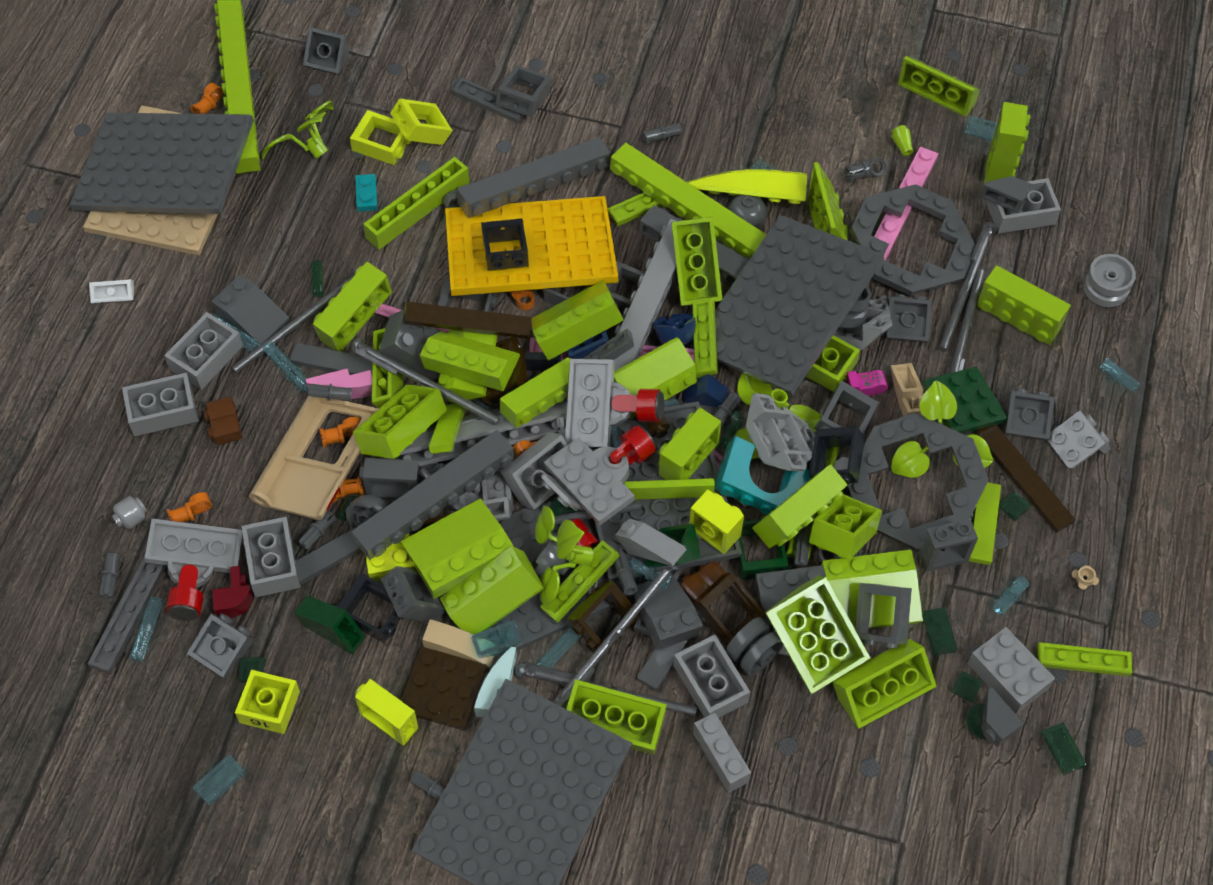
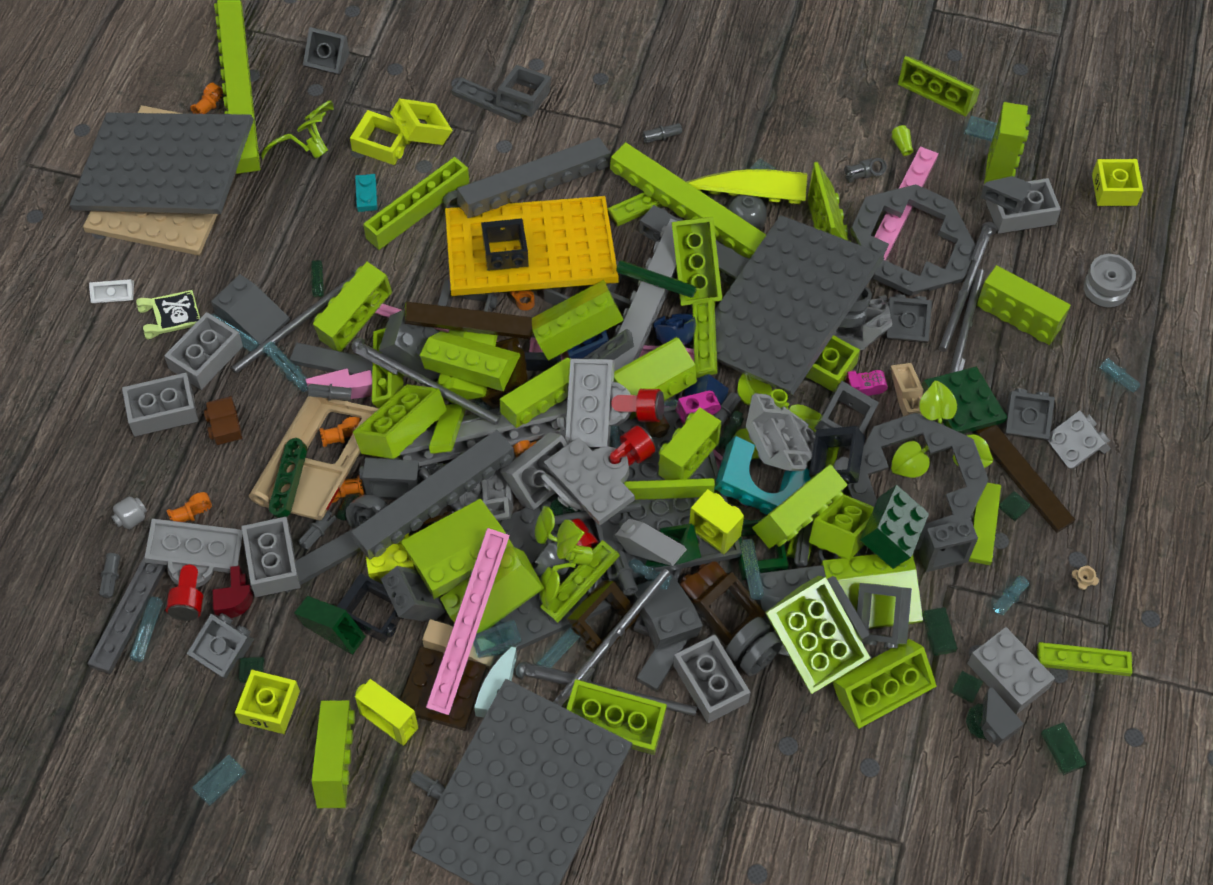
light grey brick [693,713,751,793] -> none
none -> flag [136,290,200,339]
none -> dark green beam [269,438,307,518]
none -> lime wedge [312,700,355,808]
none -> bright pink plate [426,528,510,715]
none -> dark green axle [616,261,697,298]
none -> dark pink leg [676,391,721,426]
none -> clear light blue axle [740,539,764,600]
none -> dark grey tile [827,576,869,643]
none -> dark green brick [860,485,929,569]
none -> neon yellow brick [1092,159,1143,206]

